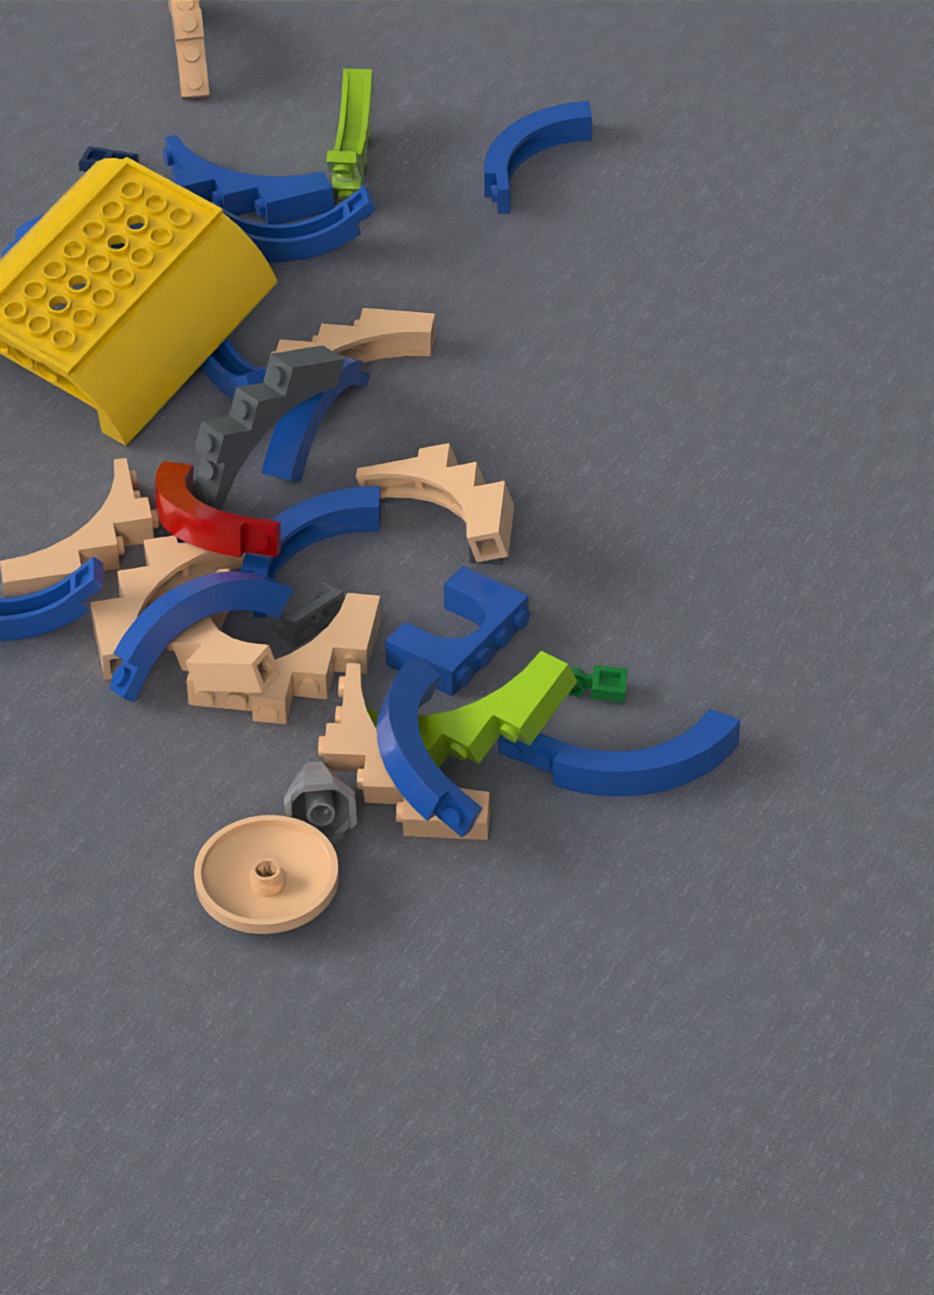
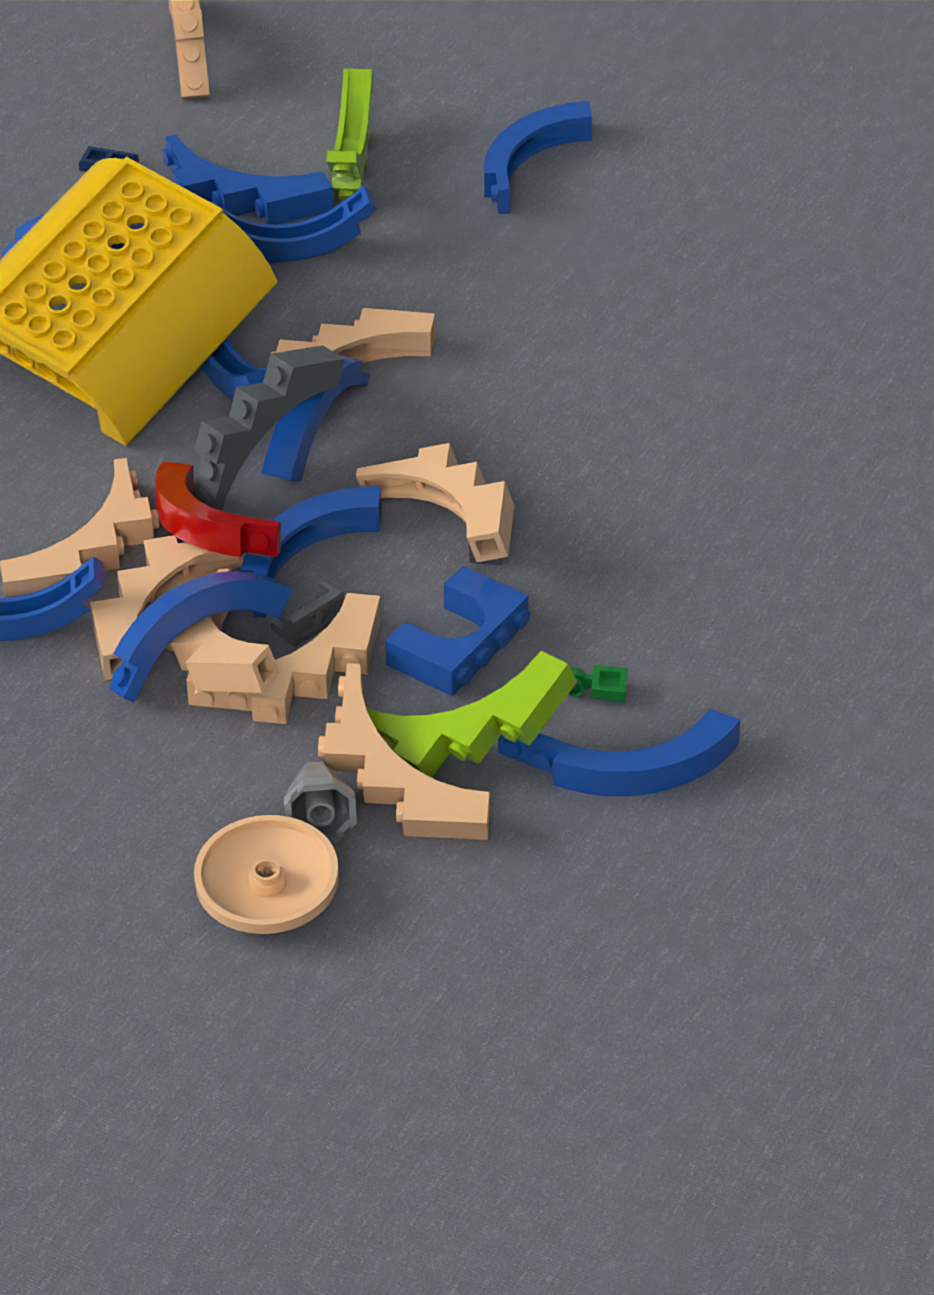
blue arch [376,654,483,837] -> none

